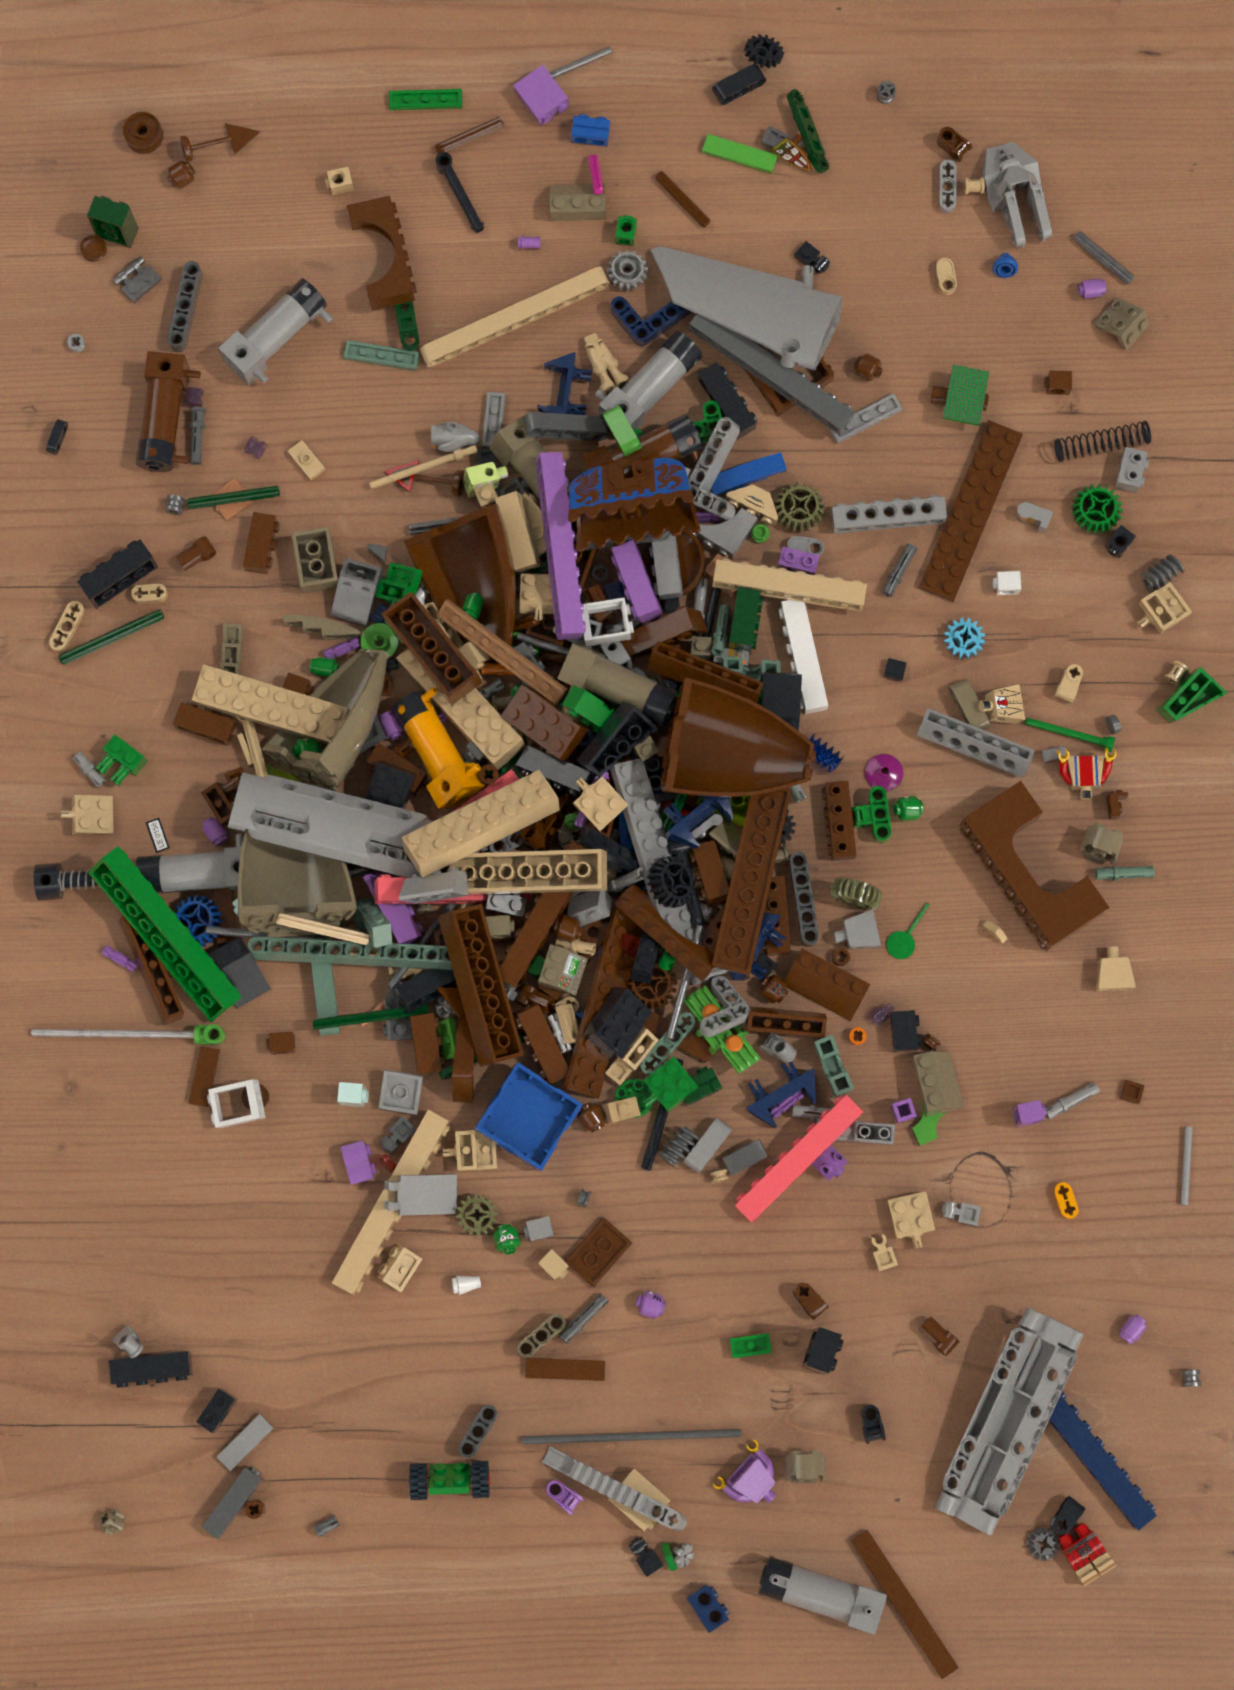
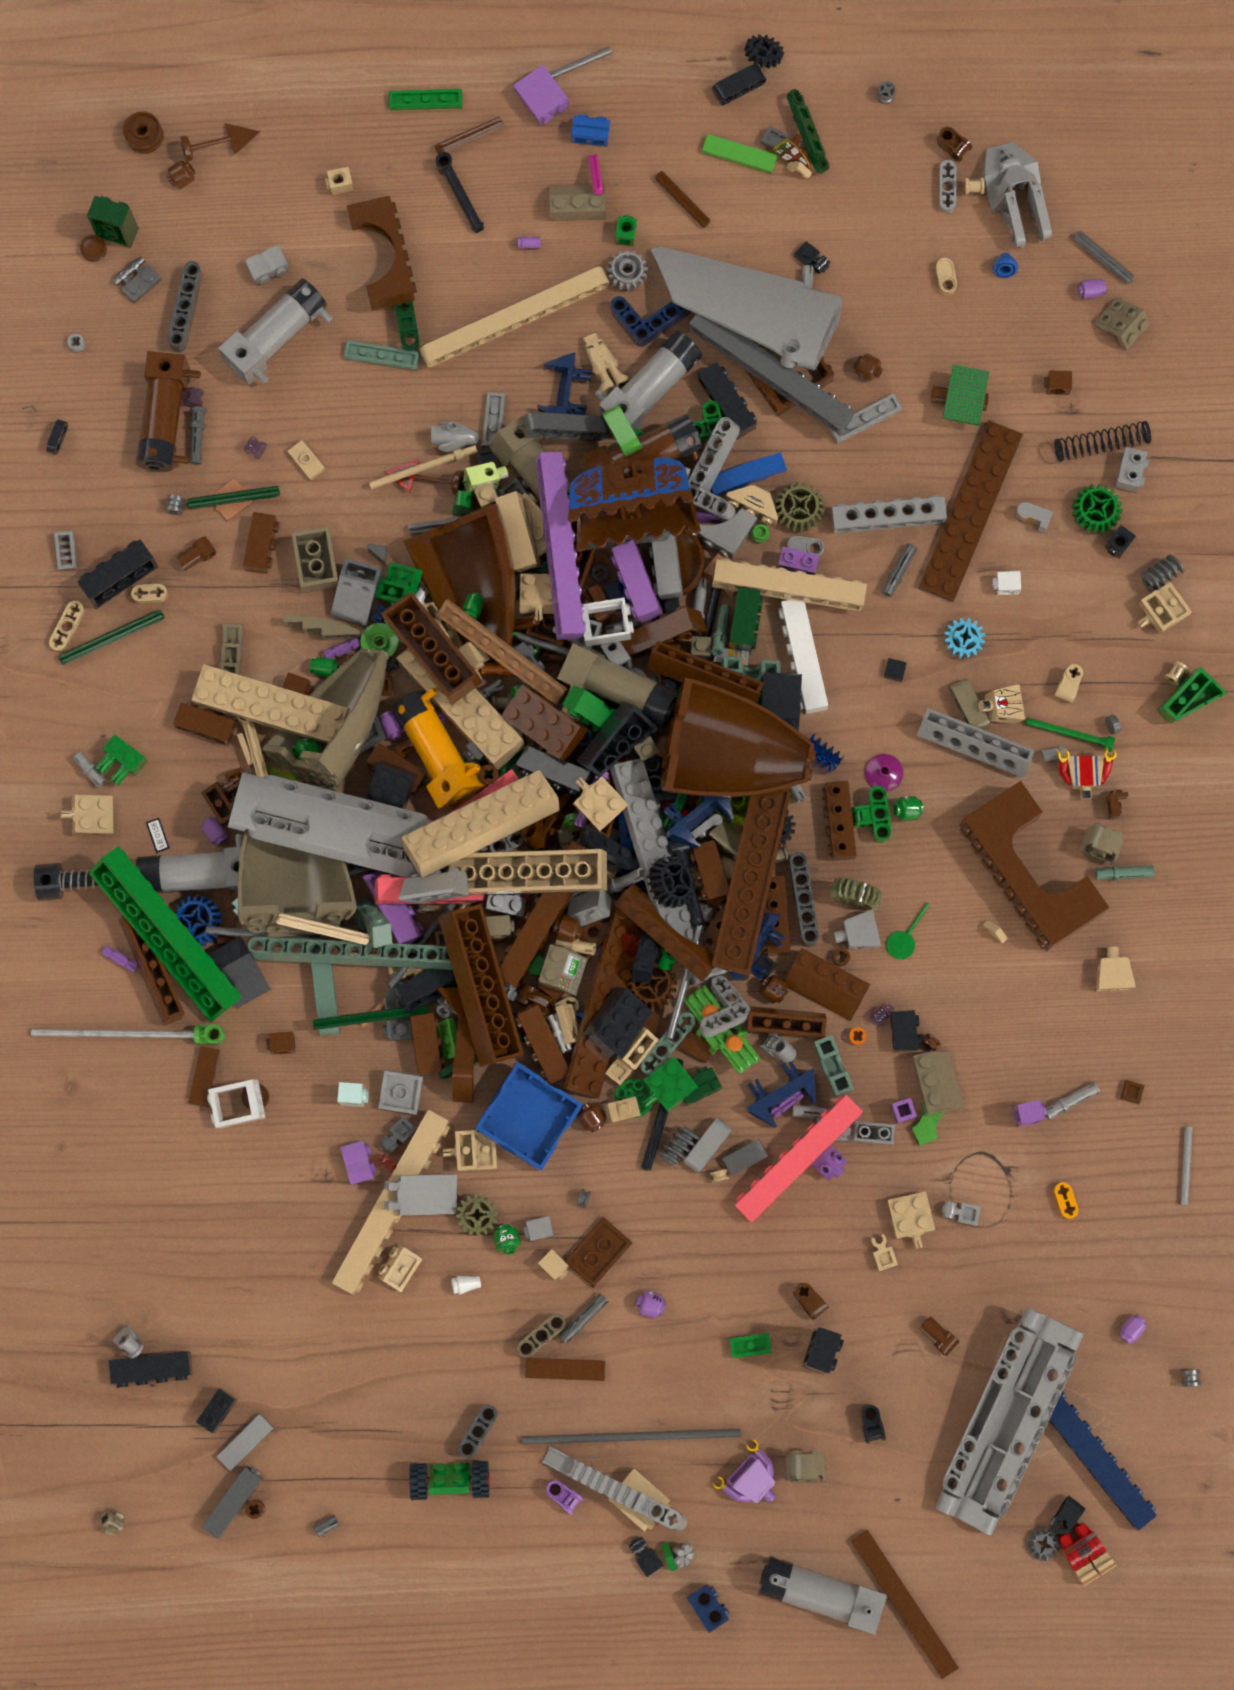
none -> light grey slope [54,531,77,570]
none -> light grey brick [245,245,289,285]
none -> green leg [452,491,473,517]
none -> tan tile [786,162,812,178]

